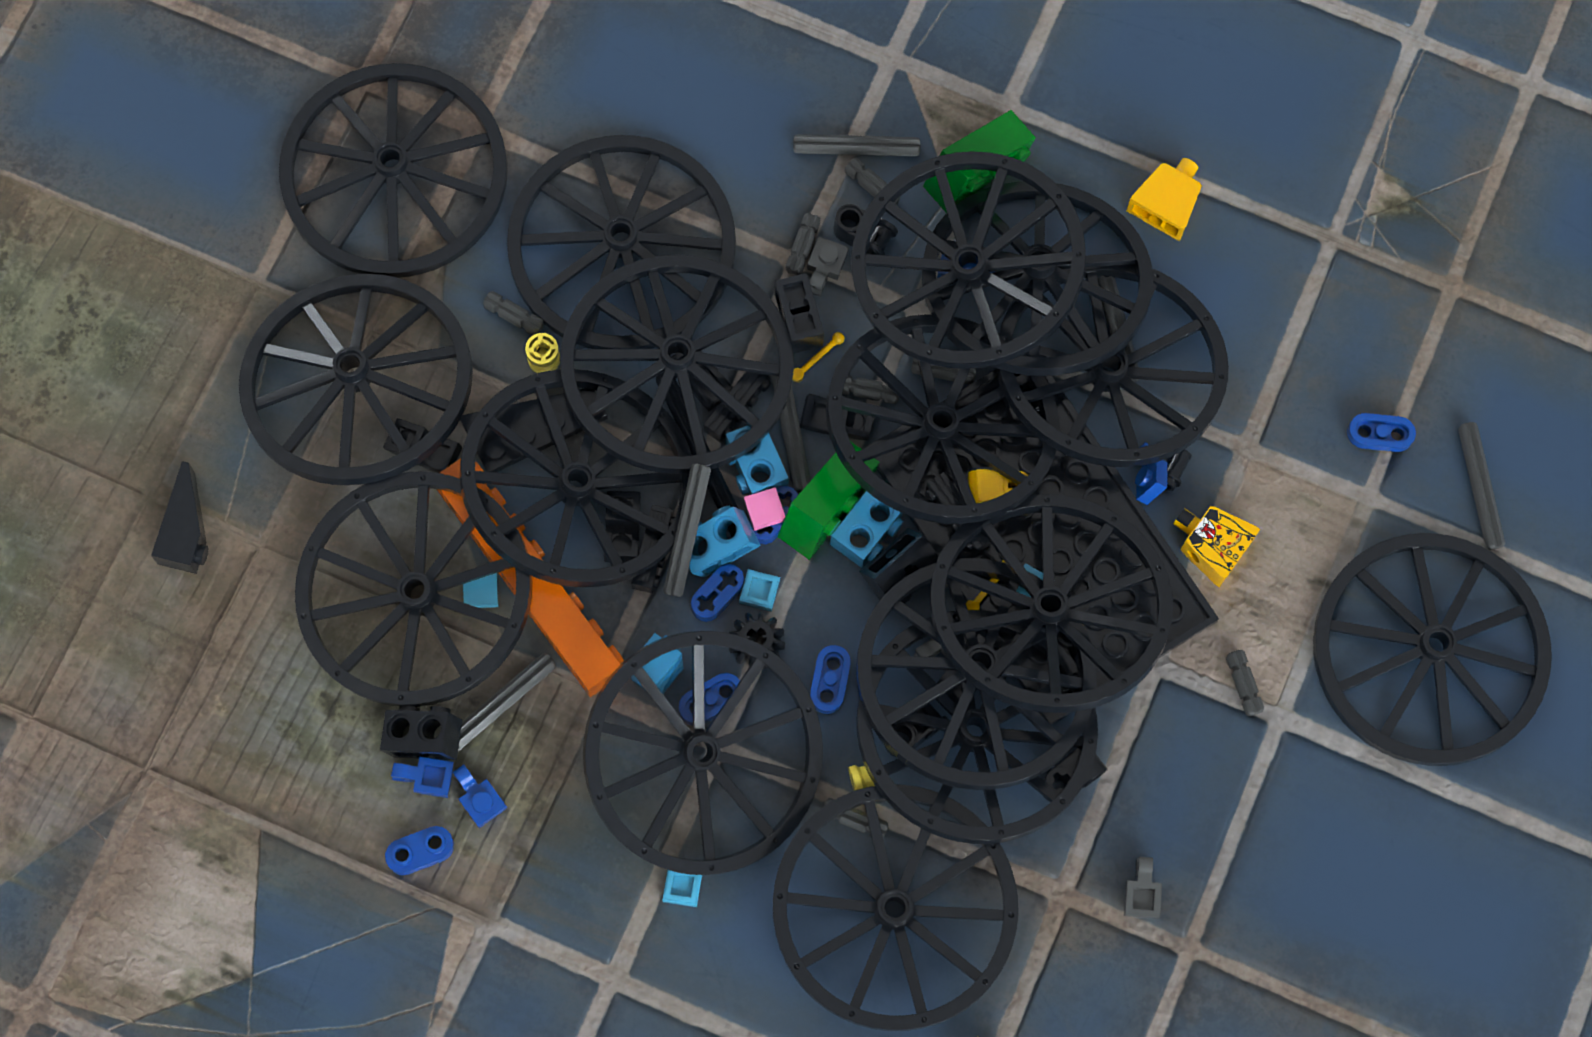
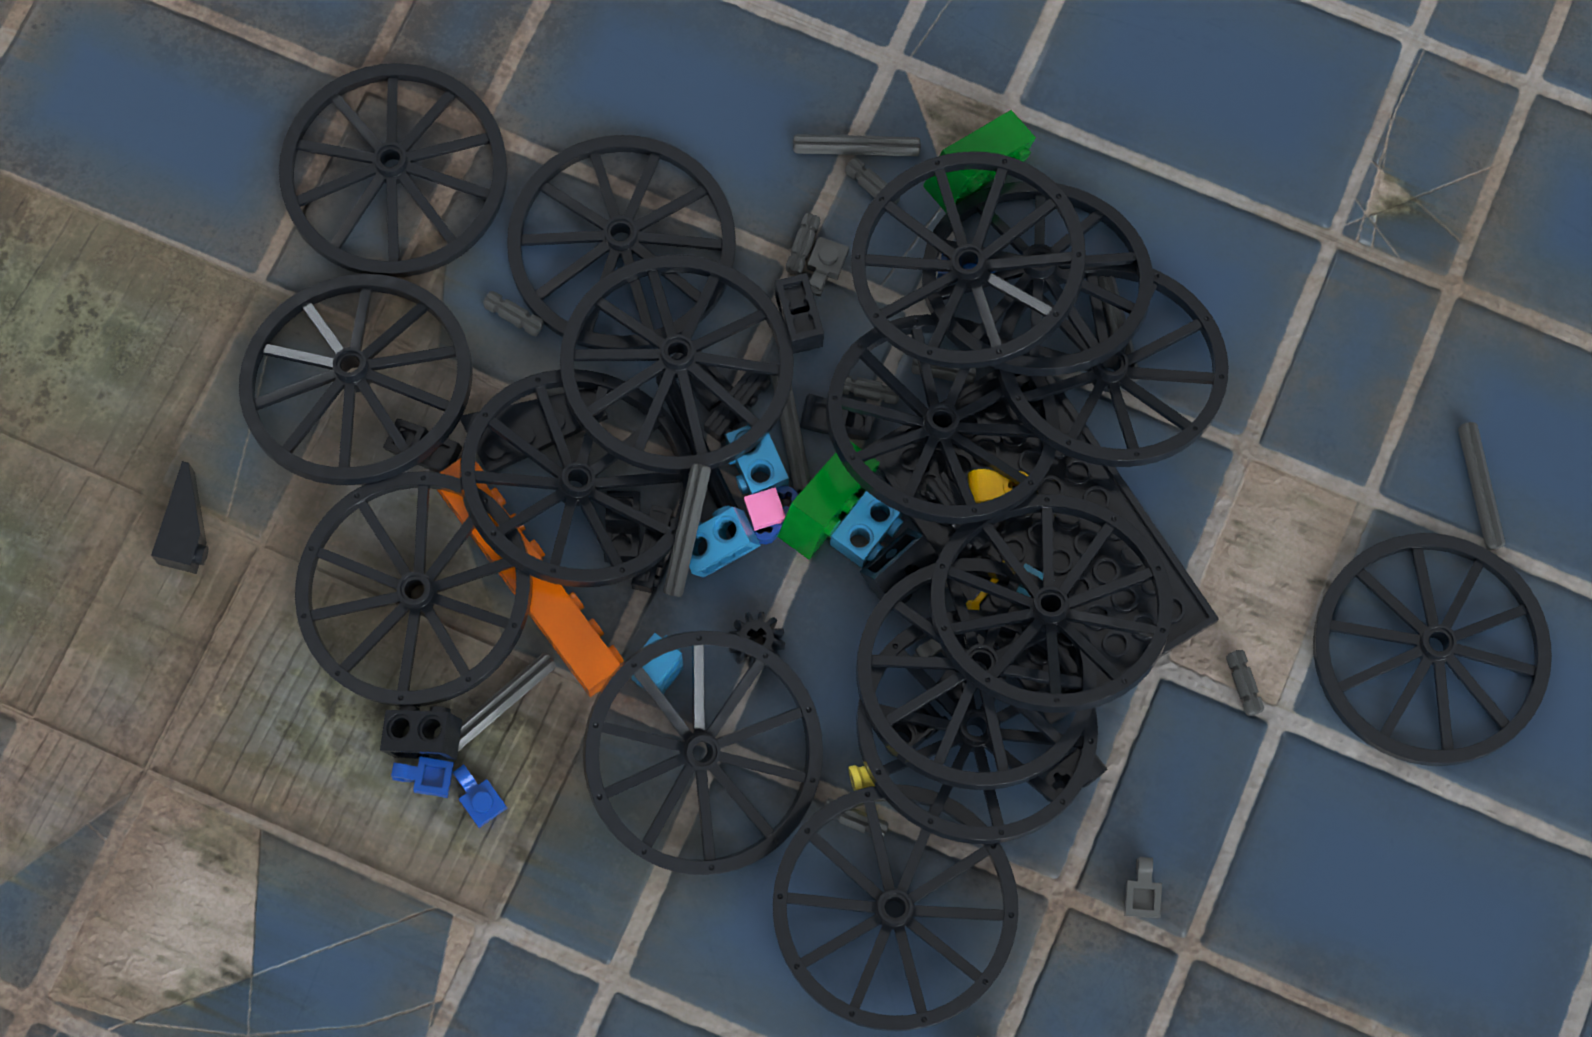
blue plate [385,826,454,875] -> none
medium azure tile [463,573,499,608] -> none
light yellow wheel [525,333,560,373] -> none
medium azure tile [662,870,702,907] -> none
blue plate [679,673,740,726] -> none
blue beam [691,564,744,622] -> none
medium azure tile [739,569,780,612] -> none
yellow hinge [792,332,845,382] -> none
blue plate [810,645,851,714] -> none
black piece [833,204,898,255] -> none
yellow torso [1126,158,1202,241] -> none
blue plate [1135,442,1167,505] -> none
black pin [1165,449,1192,491] -> none
yellow torso [1173,506,1260,587] -> none
blue plate [1347,413,1416,452] -> none

